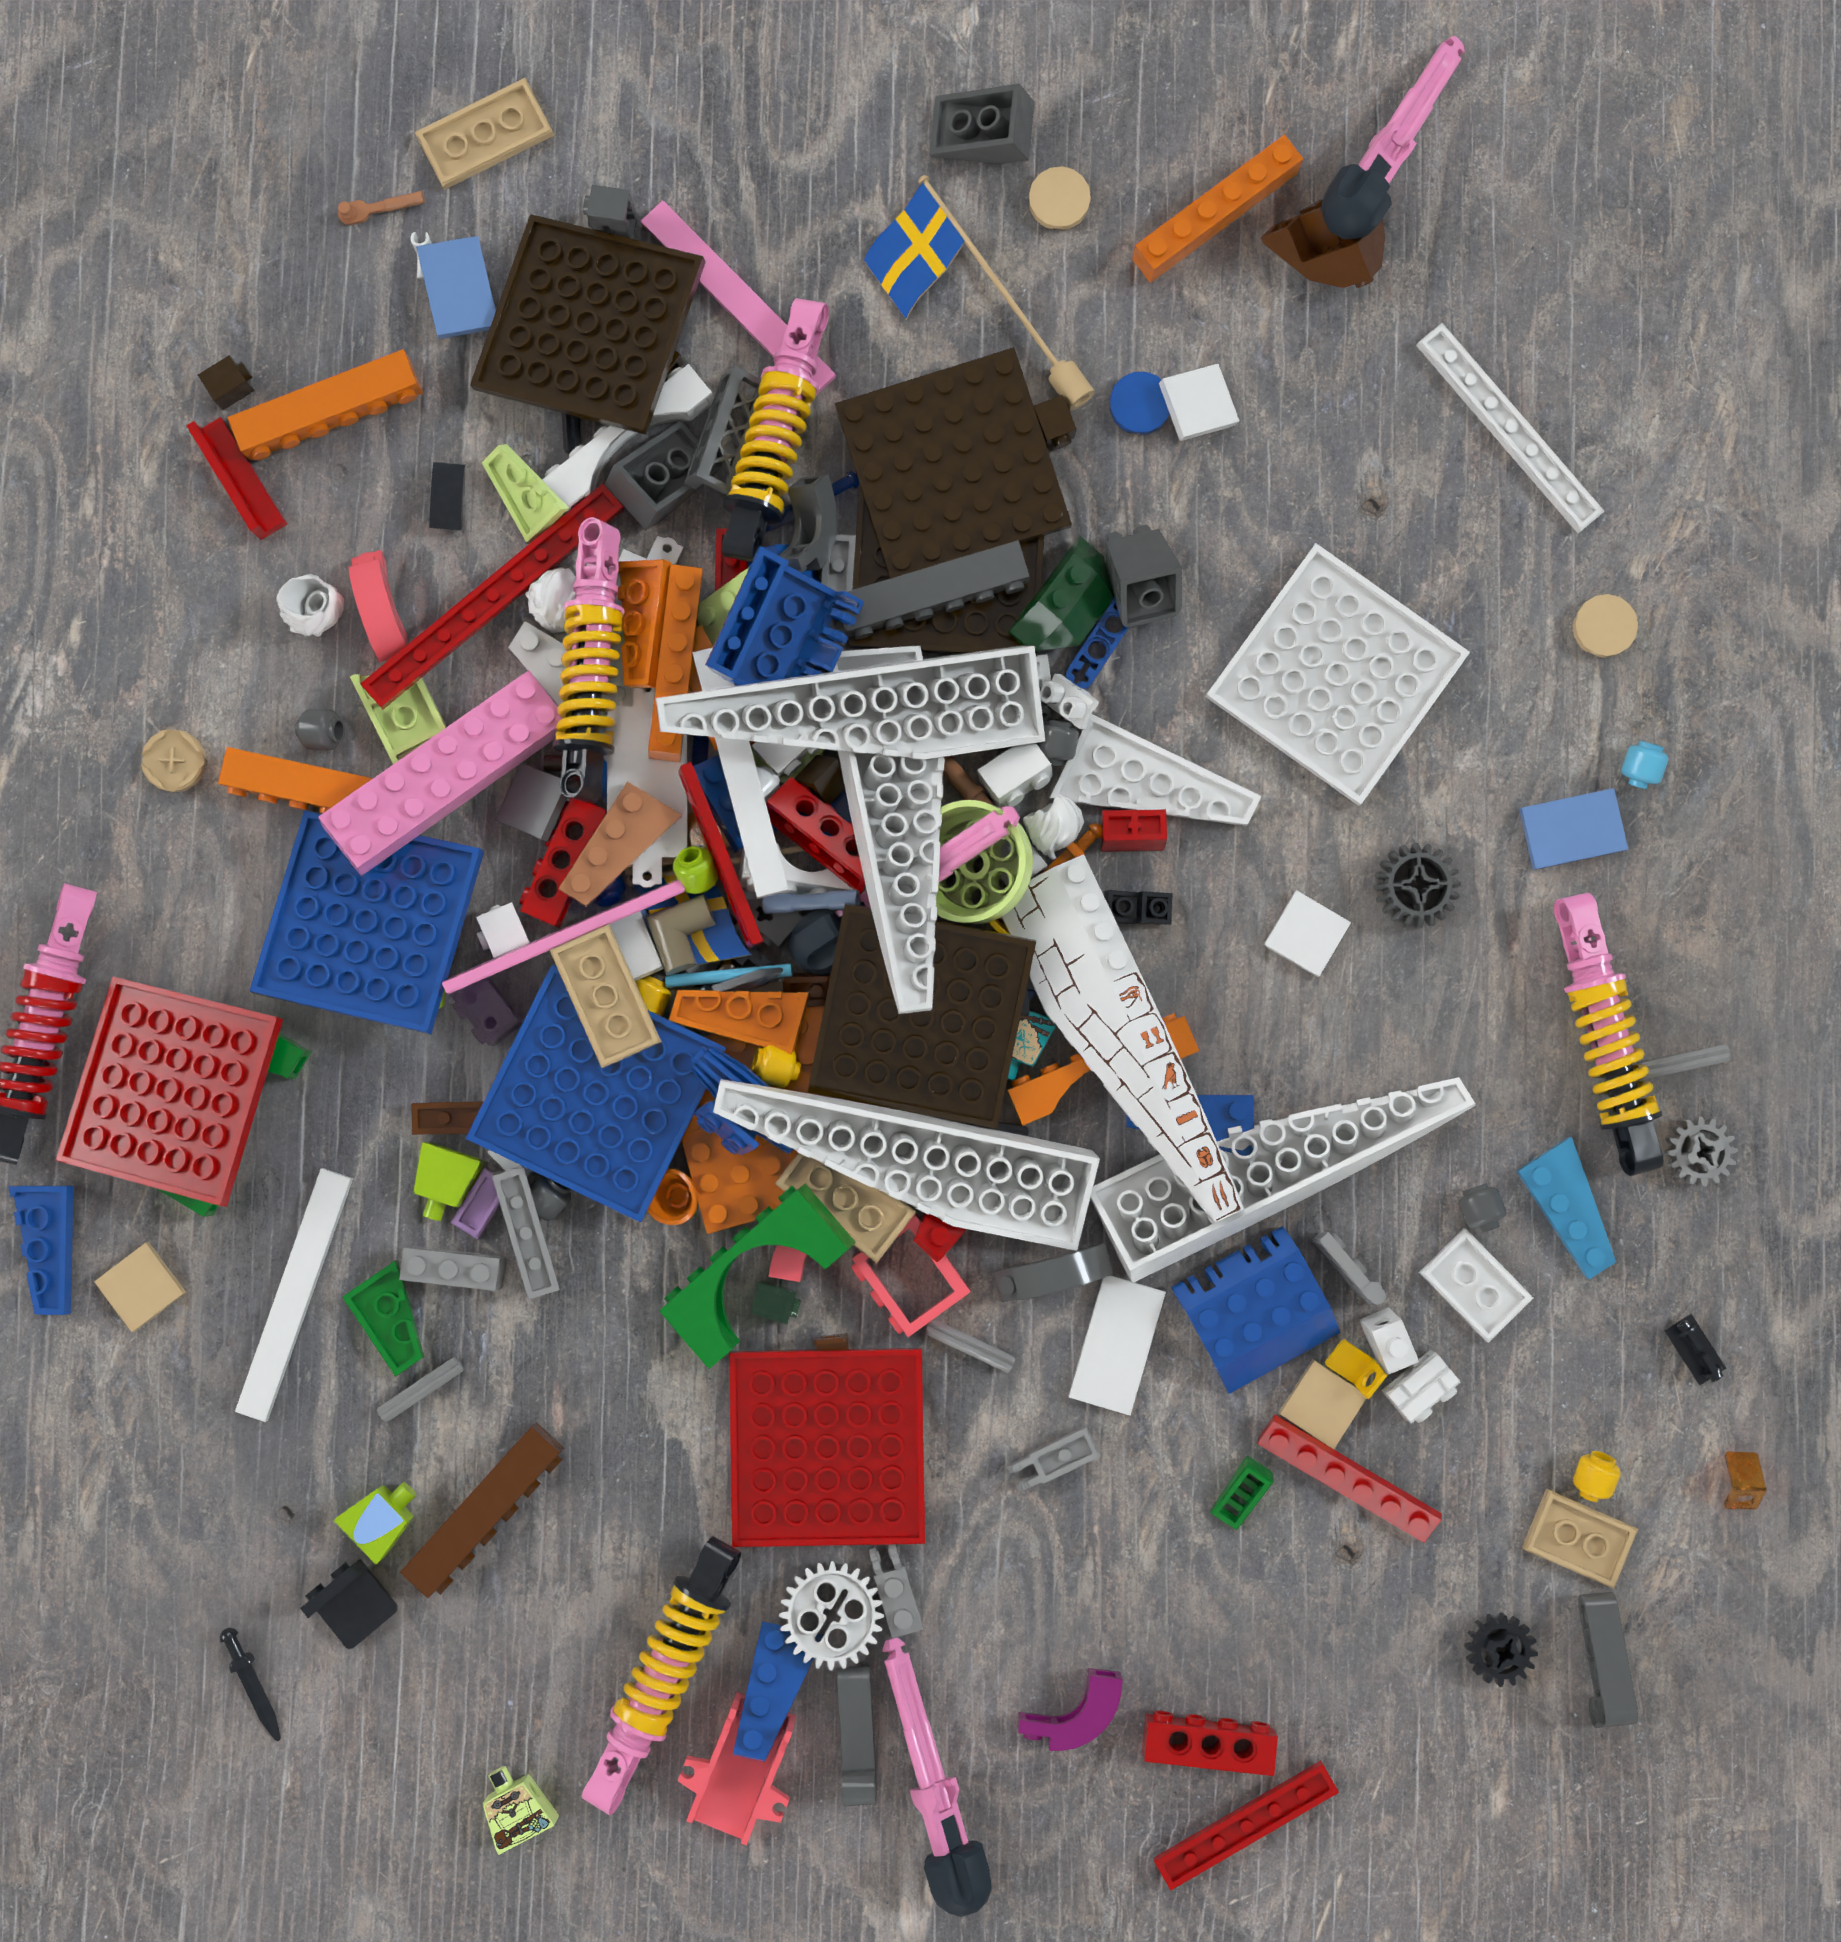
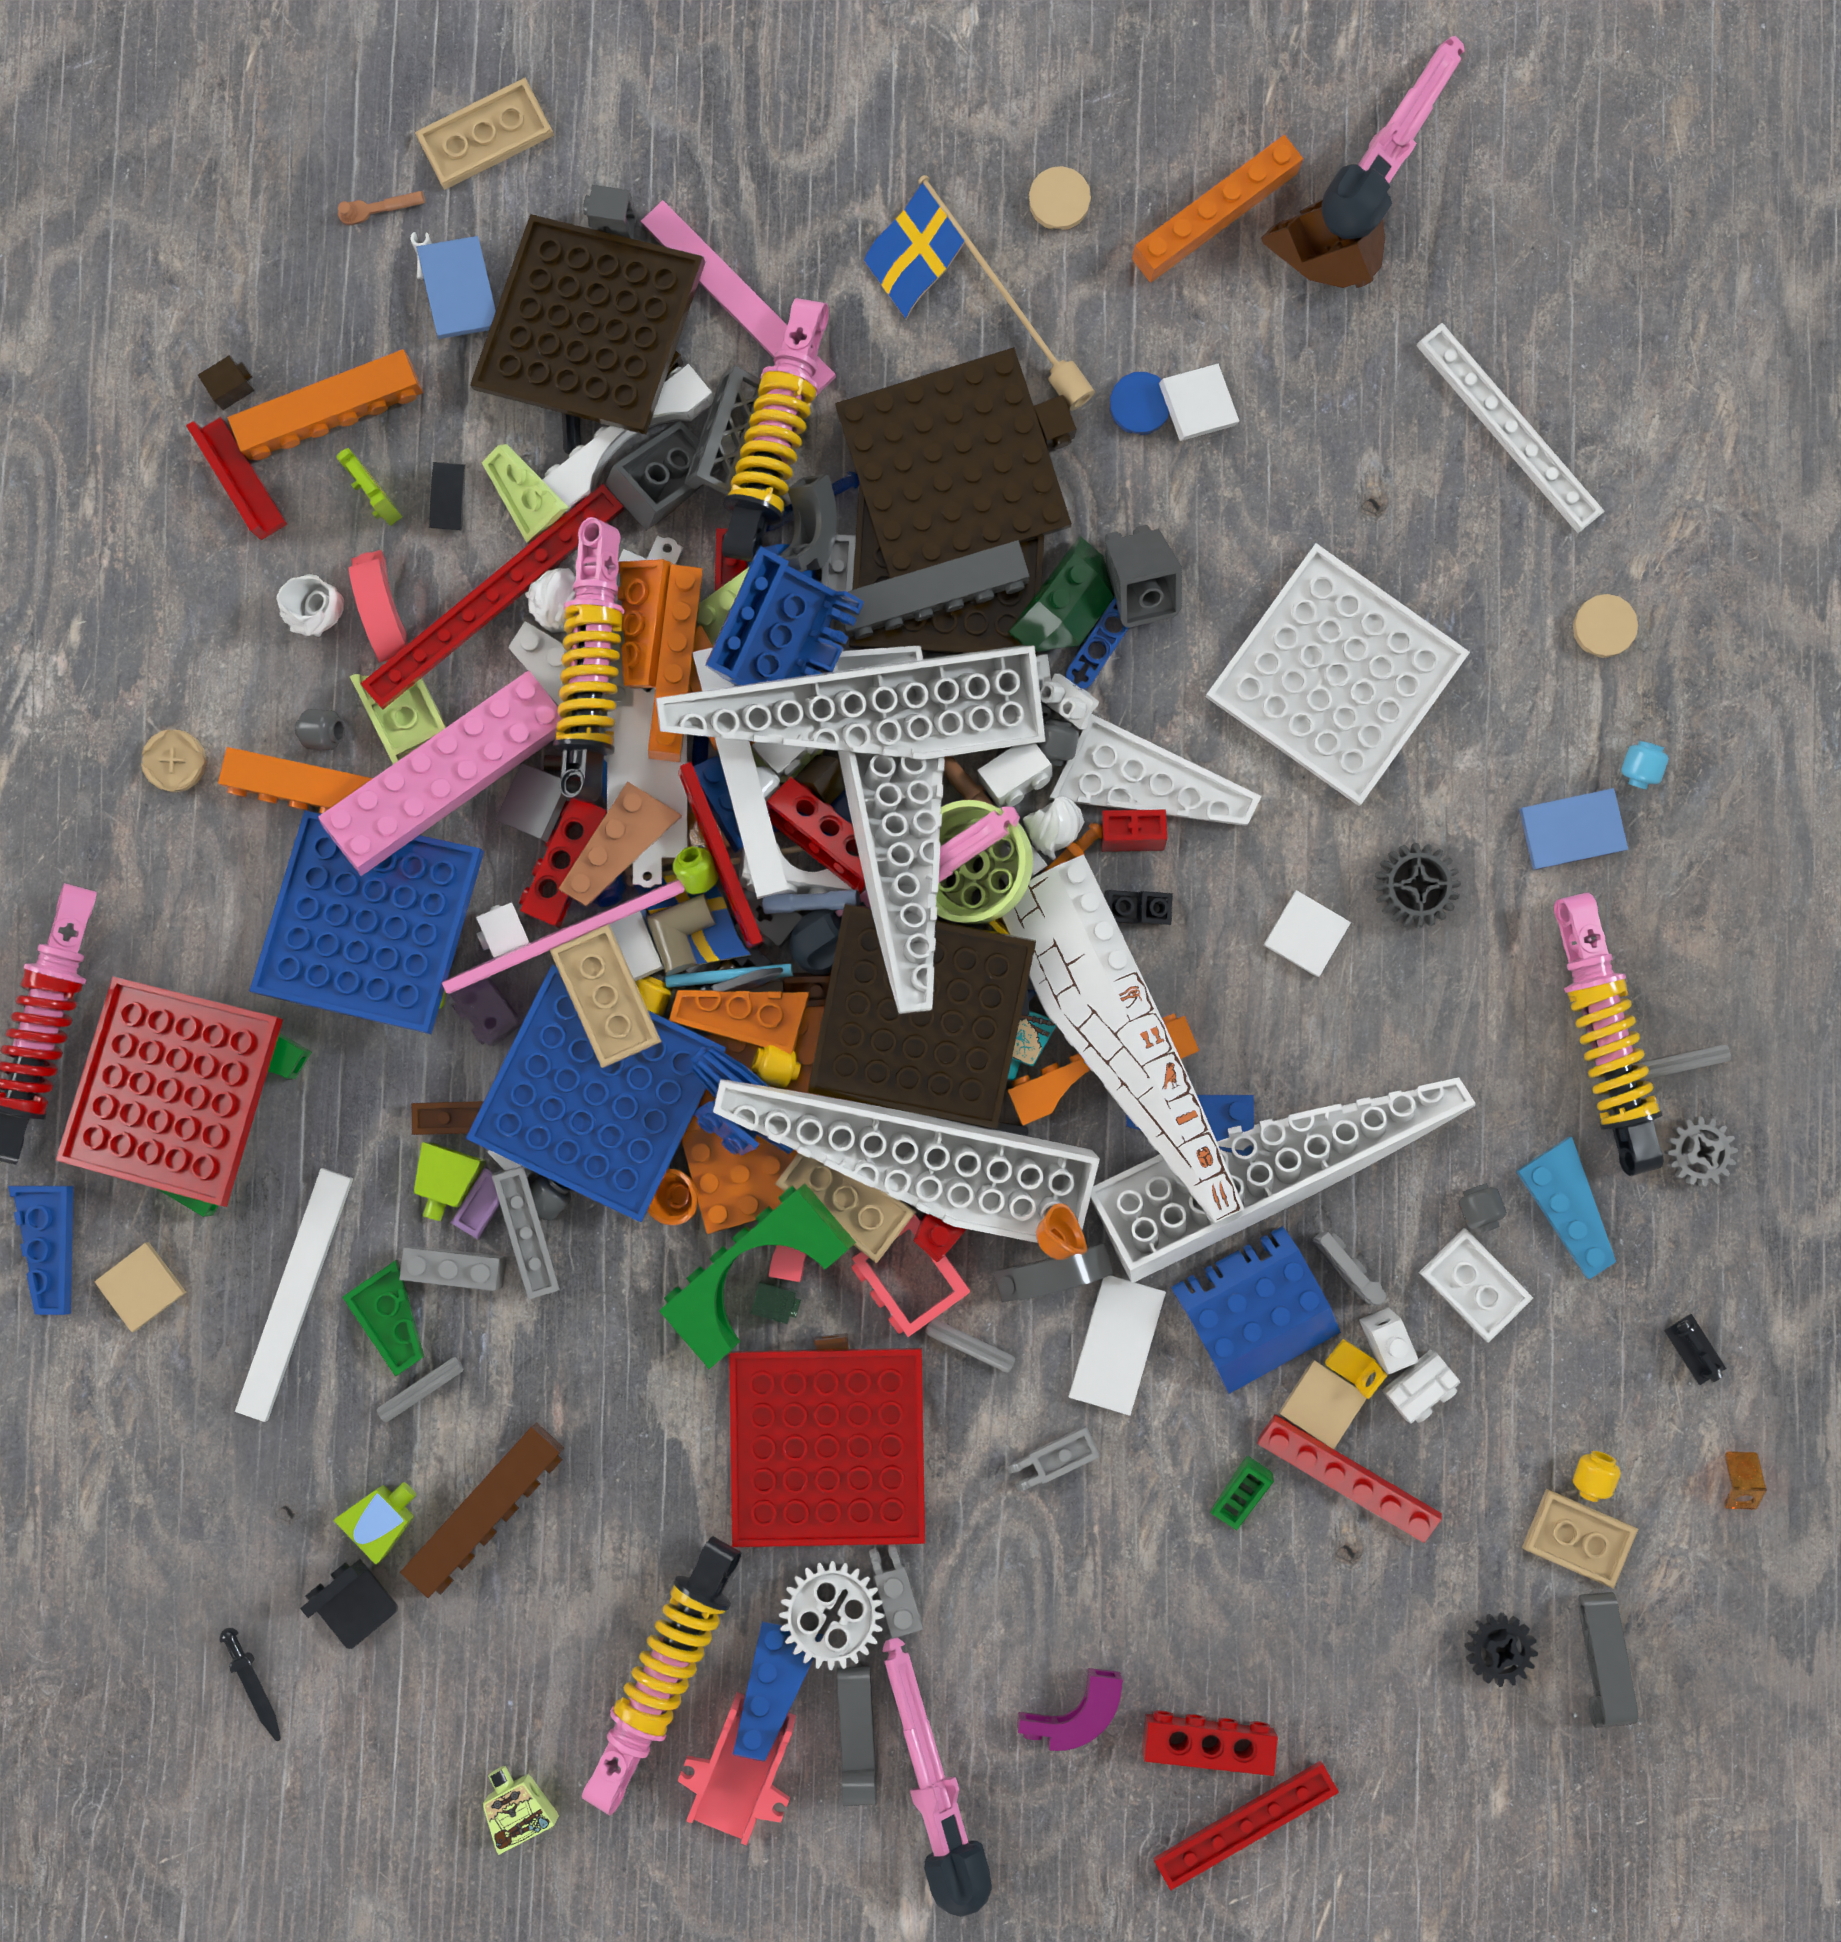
dark grey slope [929,83,1035,164] -> none
none -> lime container [336,448,402,526]
none -> orange helmet [1035,1203,1087,1260]

